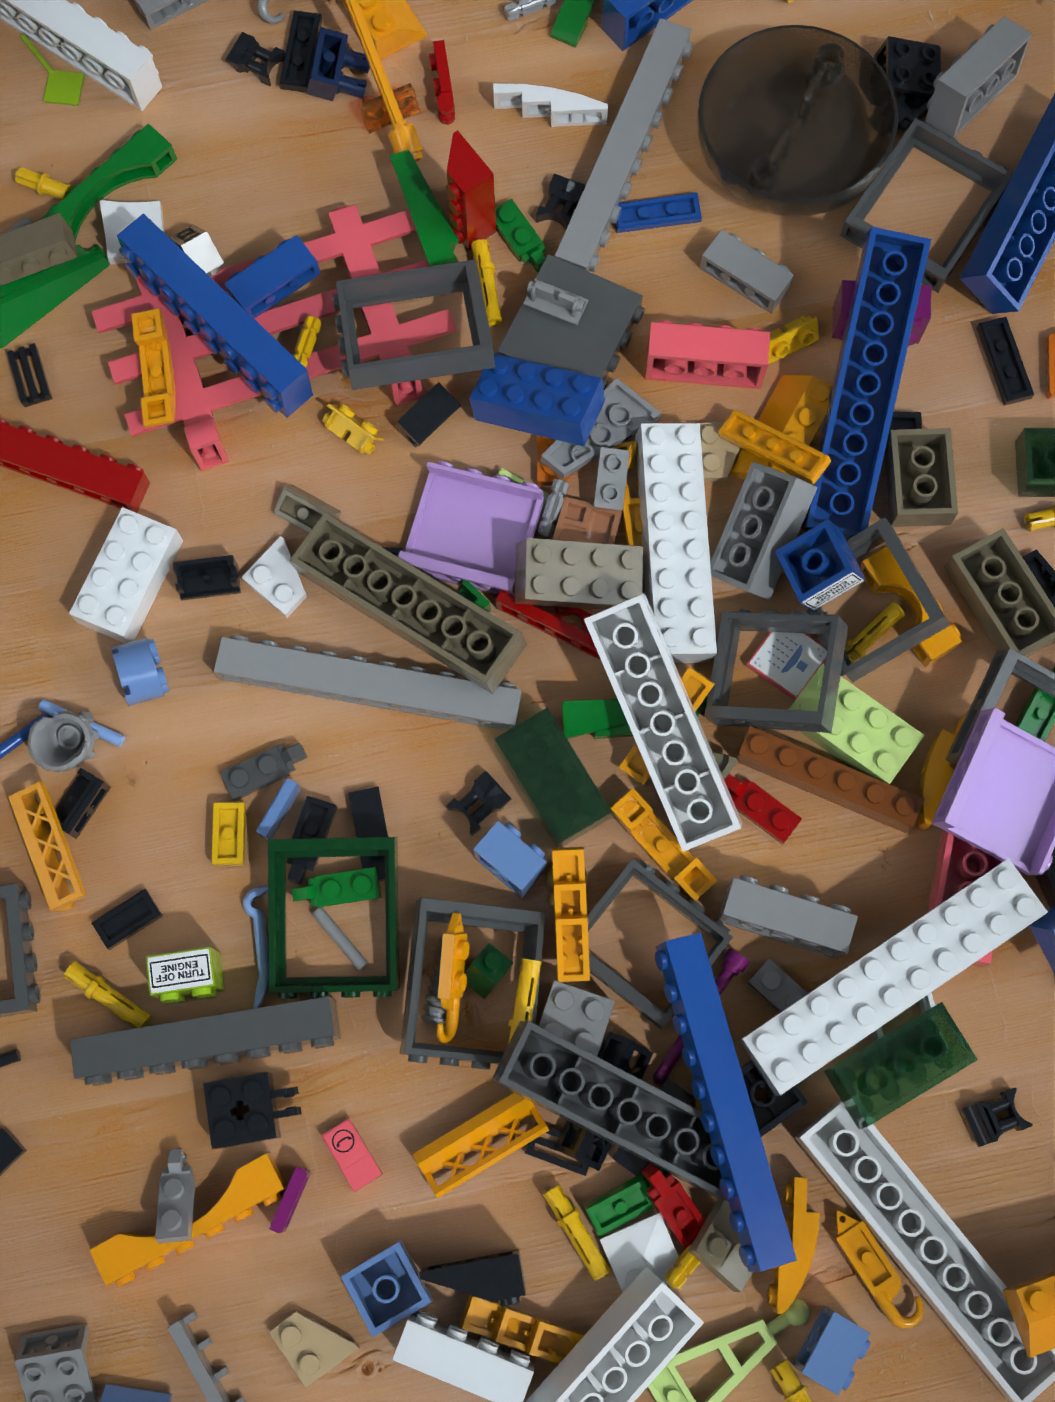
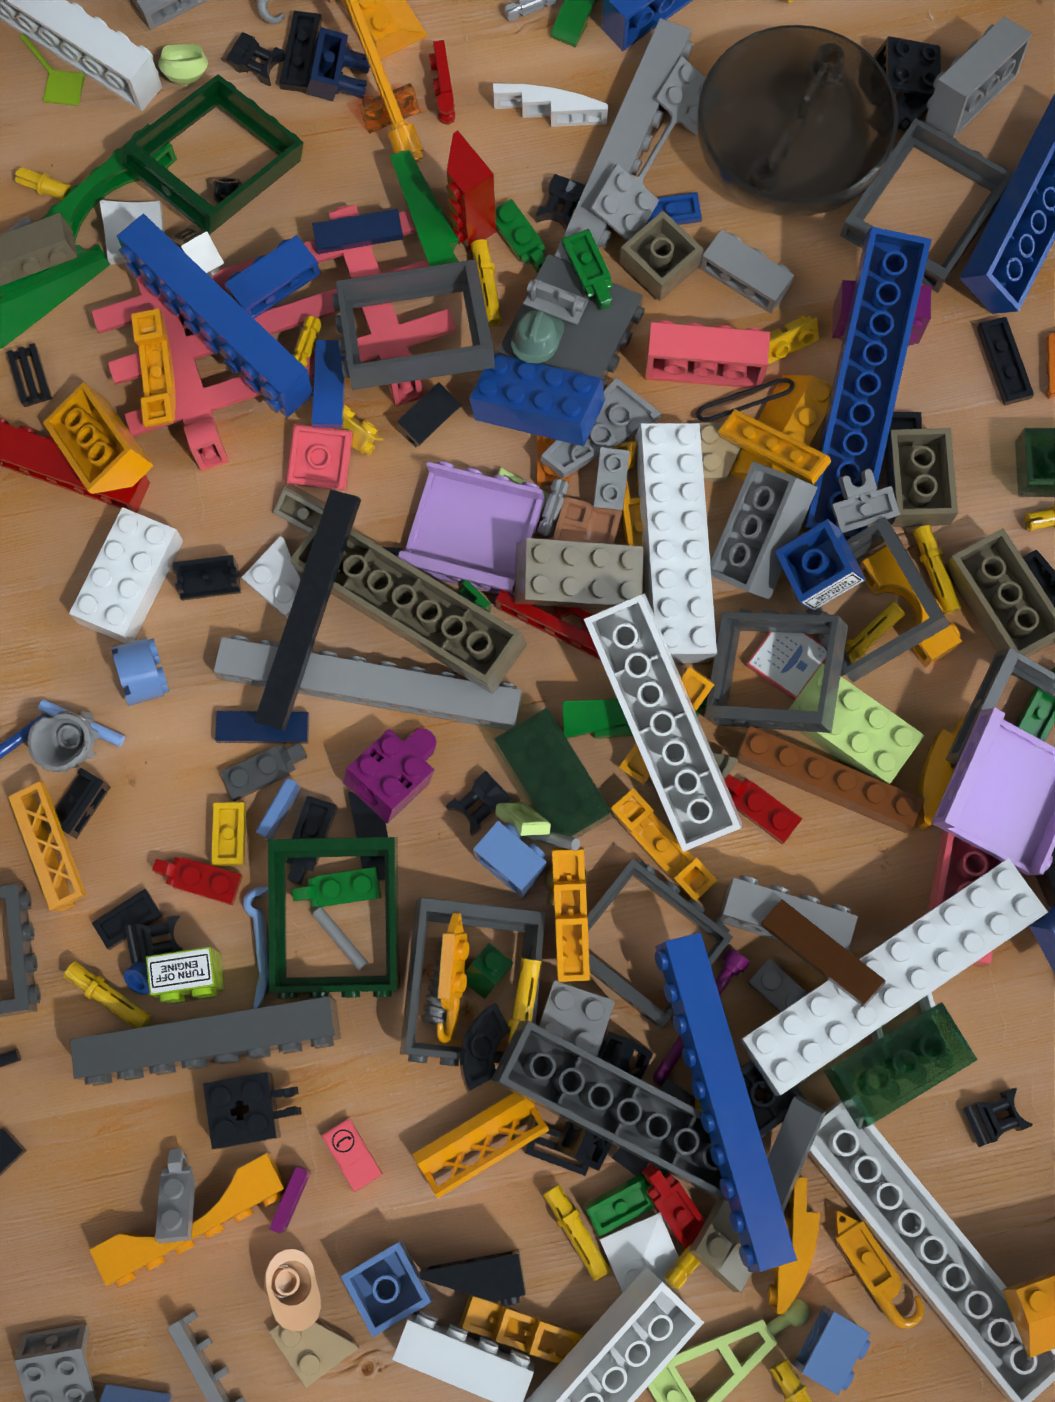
none -> light orange slope [42,382,154,494]
none -> dark green window [122,74,304,235]
none -> blue tile [124,962,149,995]
none -> black piece [125,915,186,964]
none -> red hinge [152,857,243,906]
none -> yellowish green hat [158,44,208,86]
none -> black tile [213,178,242,203]
none -> dark blue tile [215,711,309,744]
none -> black tile [254,489,361,731]
none -> light nougat piece [264,1249,321,1332]
none -> coral tile [286,424,354,491]
none -> dark blue tile [312,209,403,254]
none -> blue tile [312,340,346,428]
none -> magenta brick [343,728,437,824]
none -> black tile [460,1002,510,1092]
none -> yellowish green tile [495,802,551,836]
none -> sand green piece [511,310,564,364]
none -> light grey bar [521,831,580,851]
none -> green hinge [562,229,613,310]
none -> light grey hinge [590,56,722,241]
none -> dark tan brick [620,211,704,301]
none -> black piece [696,378,794,422]
none -> reddish brown tile [761,899,886,1008]
none -> dark grey tile [767,1096,826,1212]
none -> light grey plate [831,468,900,533]
none -> yellow pin [912,525,961,615]

